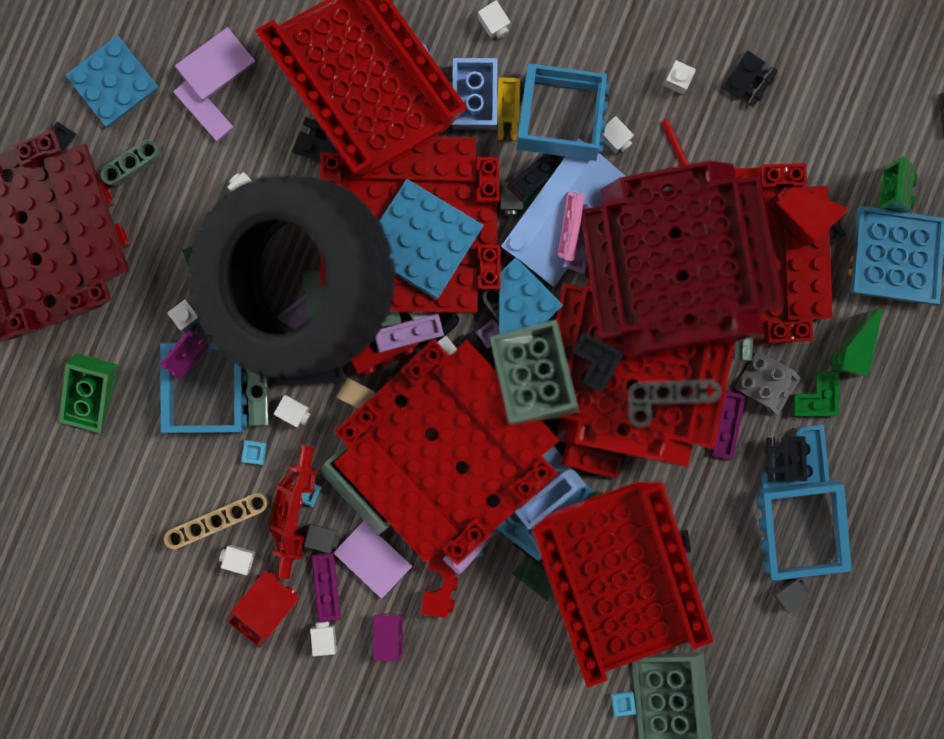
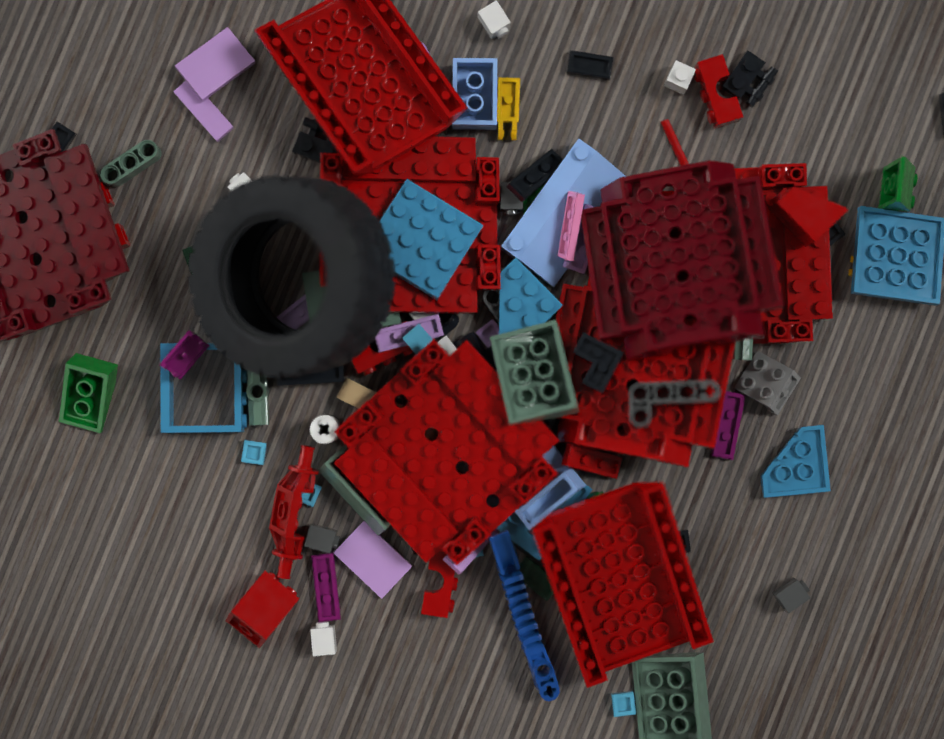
dark azure plate [66,35,159,128] -> none
tan beam [164,493,269,549] -> none
white brick [167,300,201,332] -> none
white brick [219,545,256,575] -> none
white brick [274,395,311,427] -> none
magenta hinge [374,613,403,661] -> none
dark azure window [516,63,610,161] -> none
white brick [600,116,634,154] -> none
dark azure window [757,479,852,581] -> none
black plate [764,436,808,482] -> none
green plate [793,372,839,416] -> none
green slope [830,309,883,377] -> none
none -> white piece [310,415,341,444]
none -> medium azure tile [402,324,433,355]
none -> blue piece [488,530,560,701]
none -> black tile [567,50,614,80]
none -> red arch [694,54,743,129]

